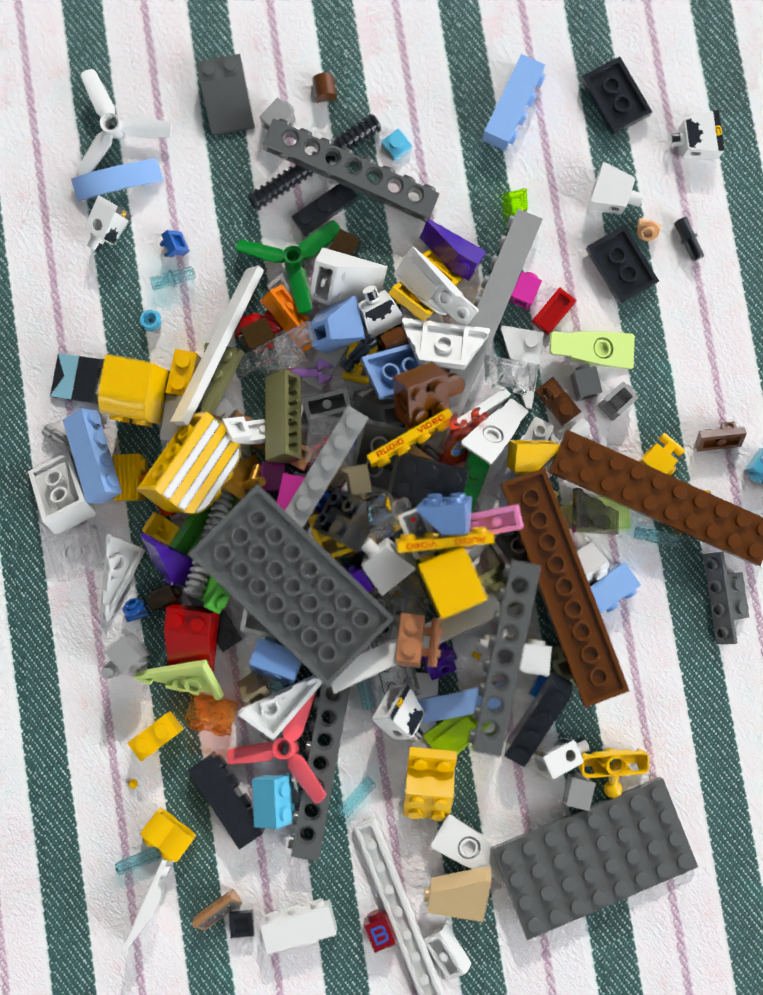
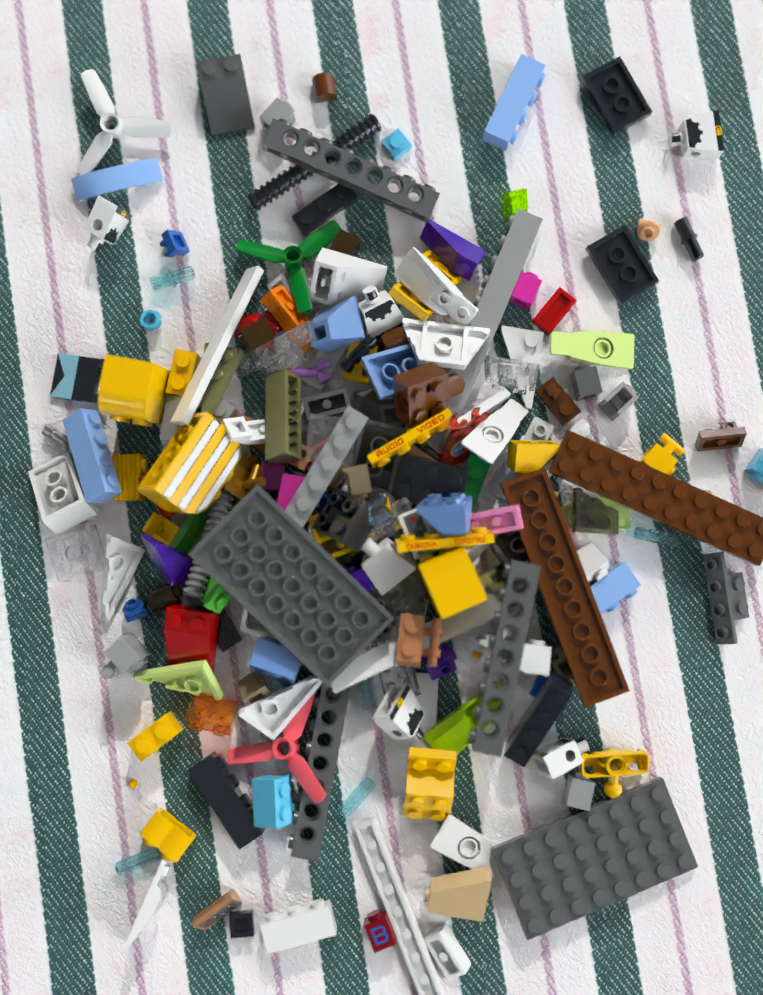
light blue slope [417,680,505,723] -> none
white torso [586,162,644,214] -> none

